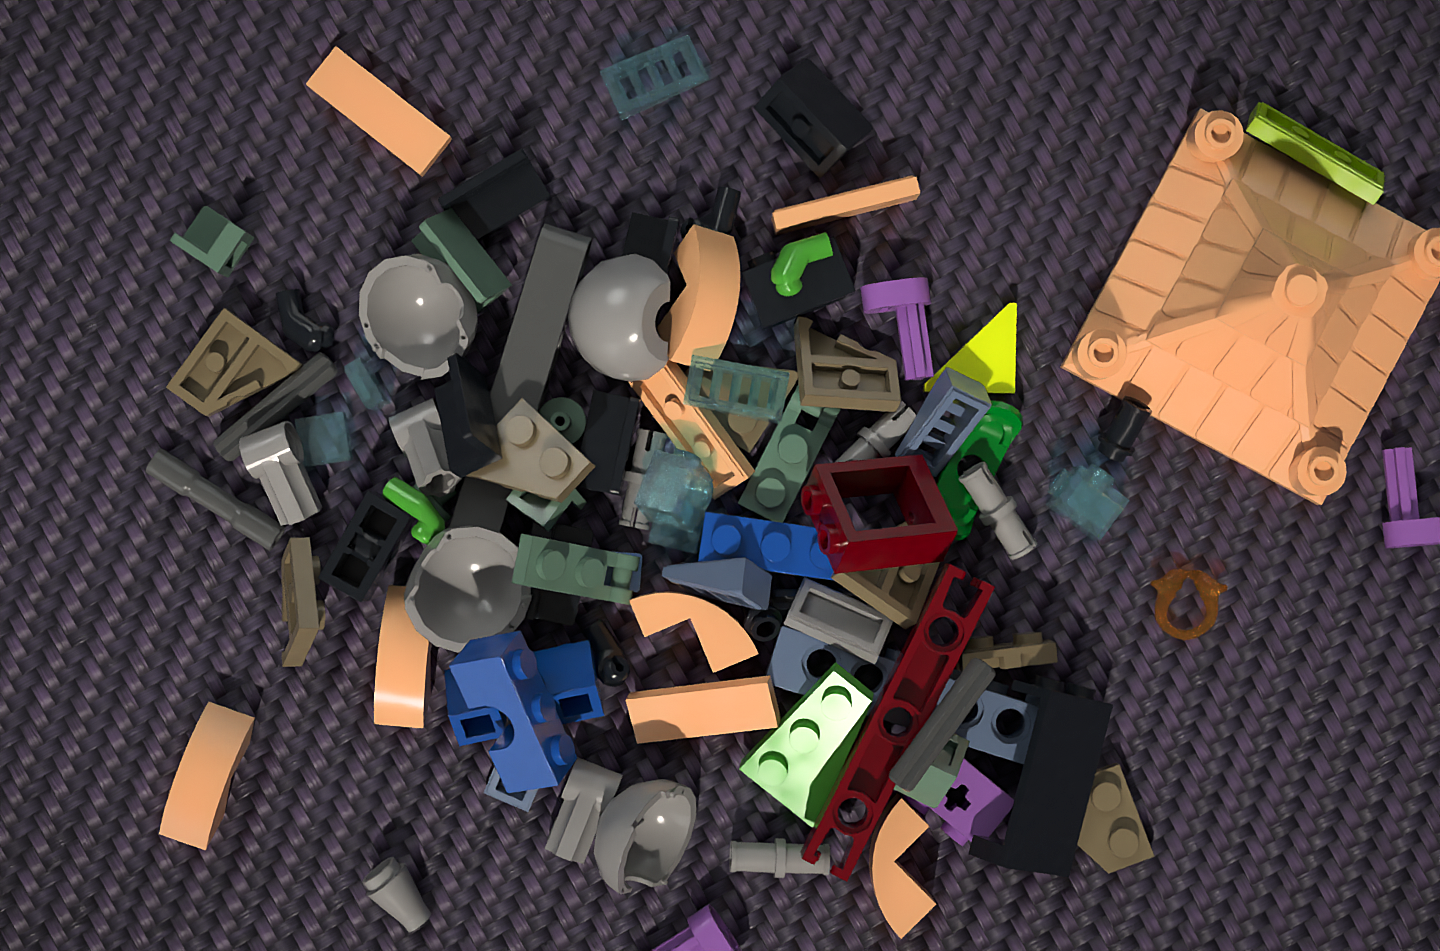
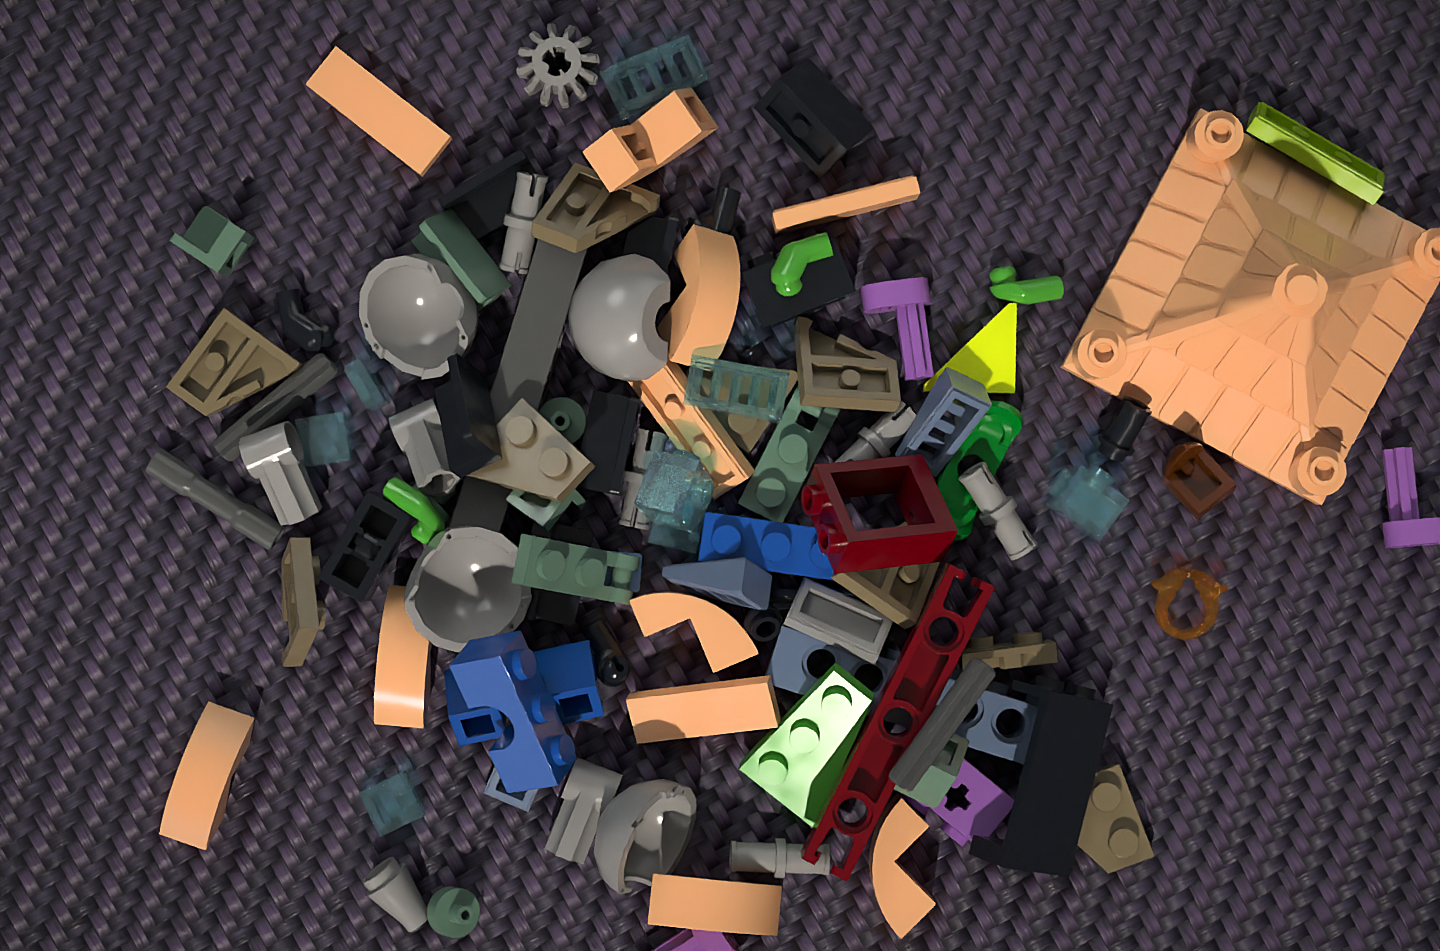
none -> clear light blue tile [359,770,426,837]
none -> sand green tile [427,886,480,938]
none -> light grey pin [499,171,548,274]
none -> light grey gear [516,23,600,108]
none -> dark tan wing [531,162,661,253]
none -> light nougat brick [582,87,719,193]
none -> light nougat brick [648,874,782,936]
none -> bright green arm [989,266,1064,305]
none -> reddish brown plate [1162,442,1237,520]

